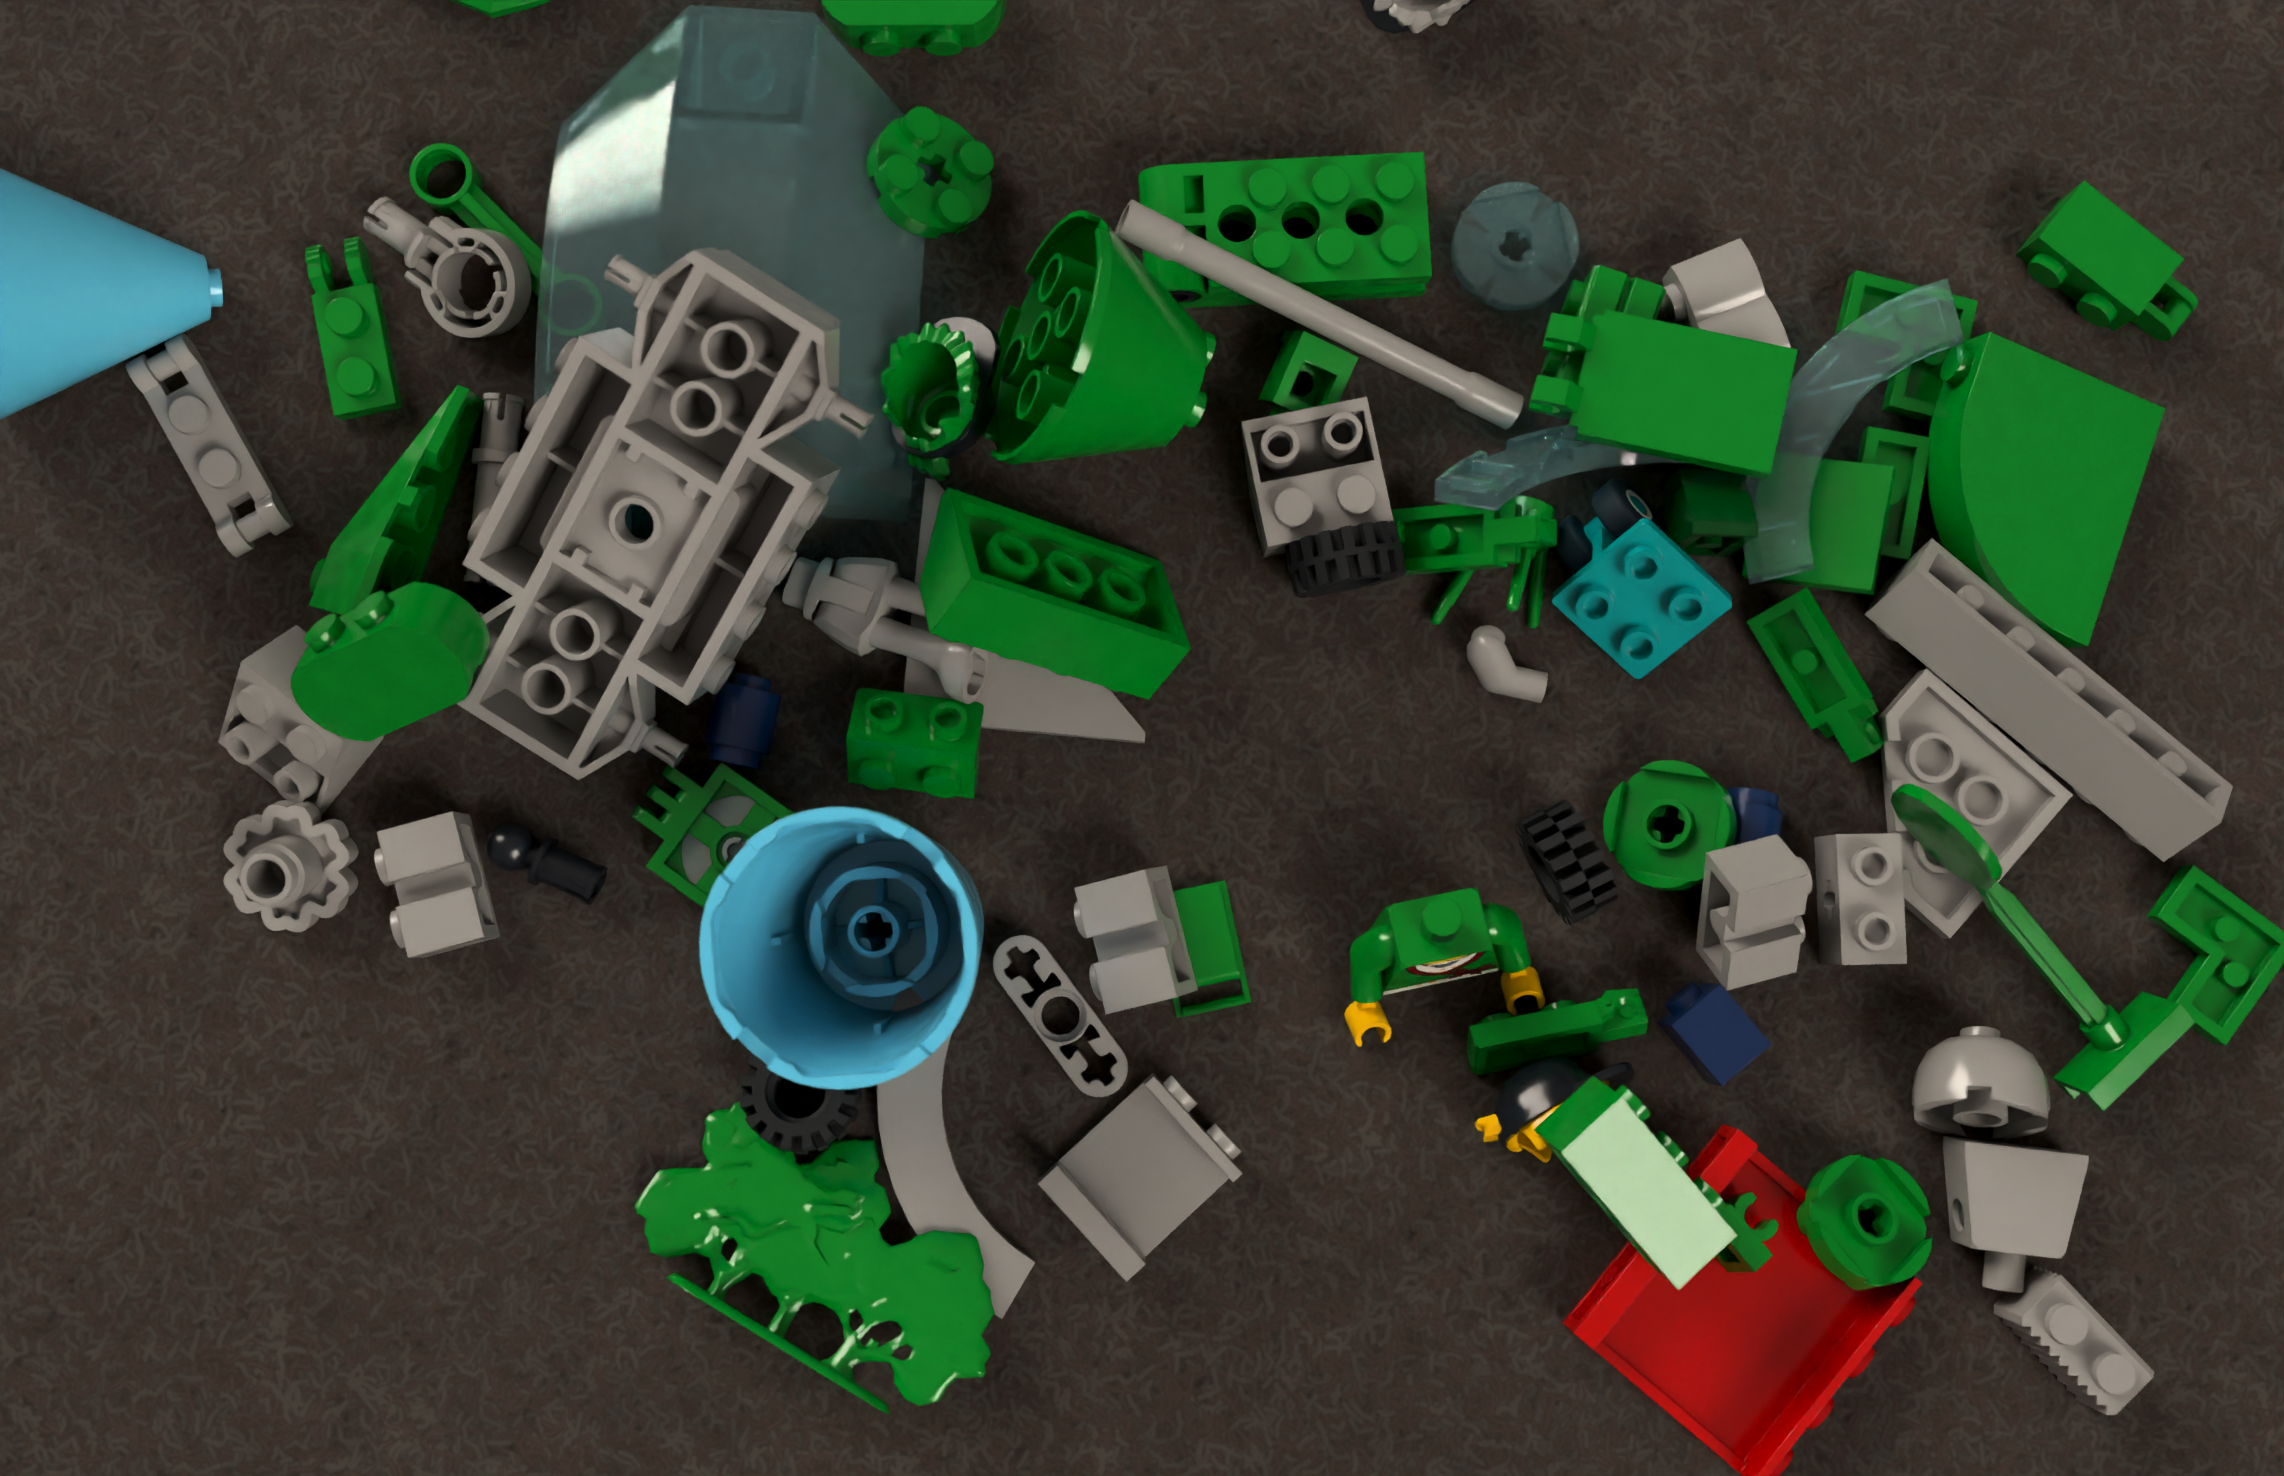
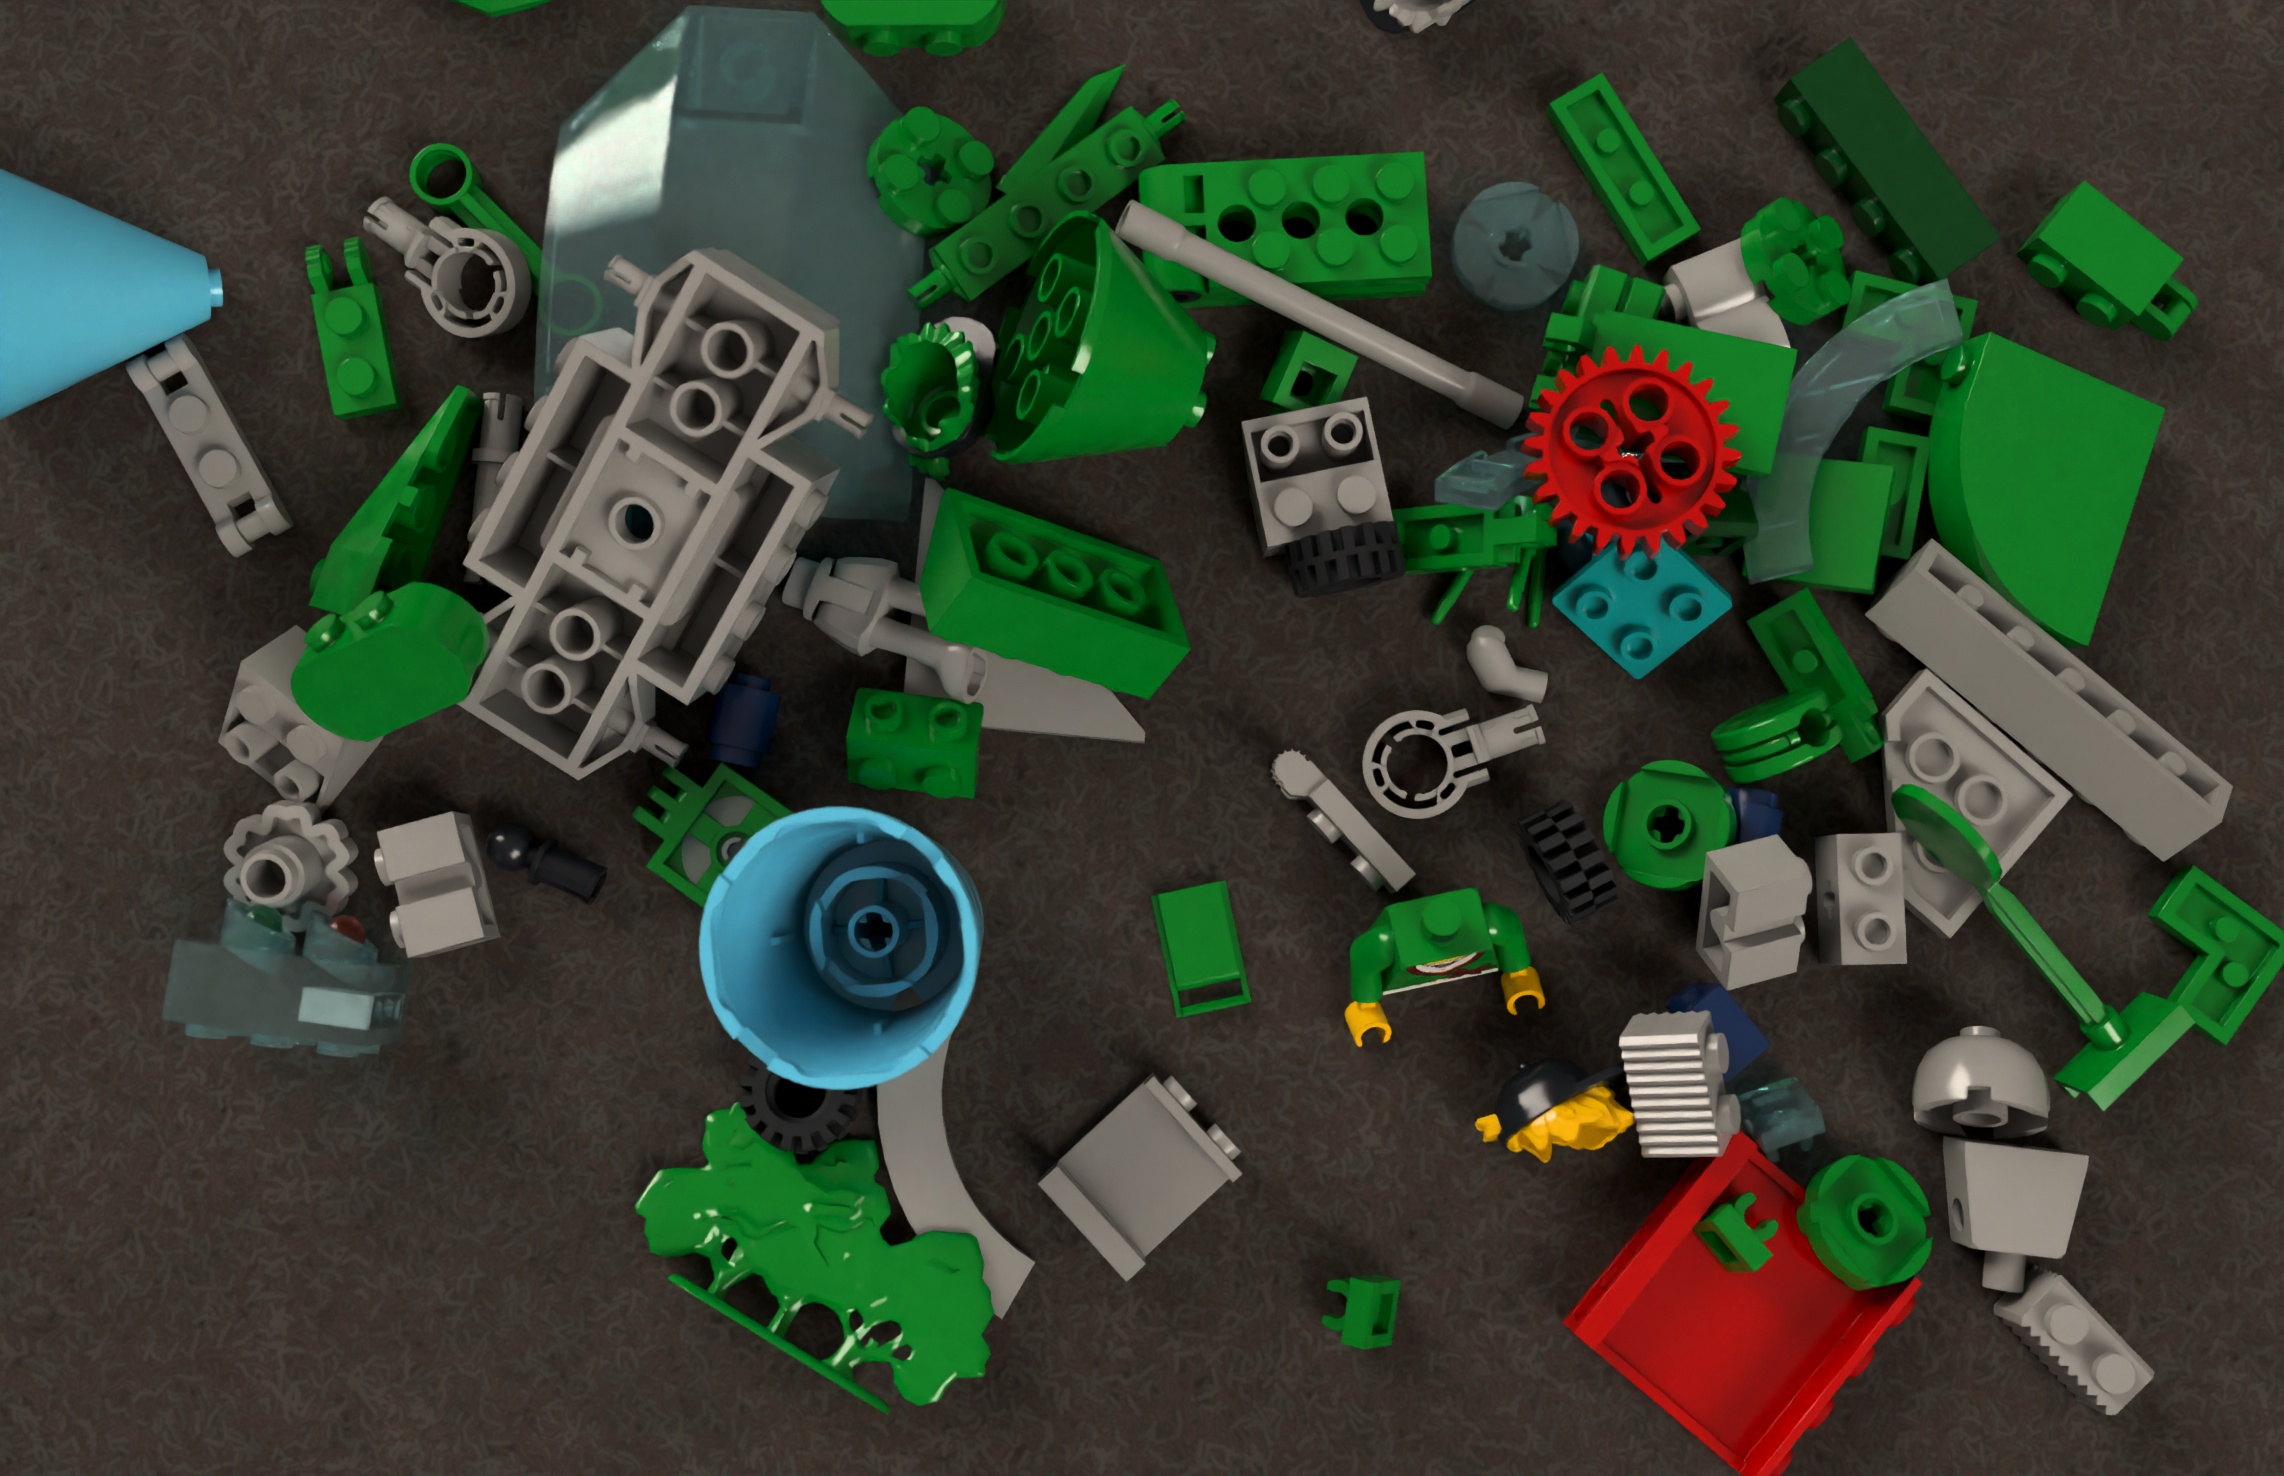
light grey beam [993,935,1128,1097] -> none
light grey brick [1074,865,1198,1014] -> none
green hinge [1466,988,1649,1076] -> none
brick [1534,1076,1737,1290] -> none
none -> clear light blue piece [161,898,414,1057]
none -> green plate [905,99,1186,313]
none -> green bar [994,64,1126,197]
none -> light grey hinge [1270,749,1416,894]
none -> green tile [1322,1275,1401,1349]
none -> light grey pin [1362,704,1546,819]
none -> red gear [1521,345,1741,561]
none -> green plate [1545,73,1701,268]
none -> light grey brick [1619,1010,1741,1158]
none -> green head [1711,687,1843,783]
none -> clear light blue tile [1737,1076,1826,1163]
none -> green plate [1740,197,1852,325]
none -> dark green brick [1773,37,2001,289]

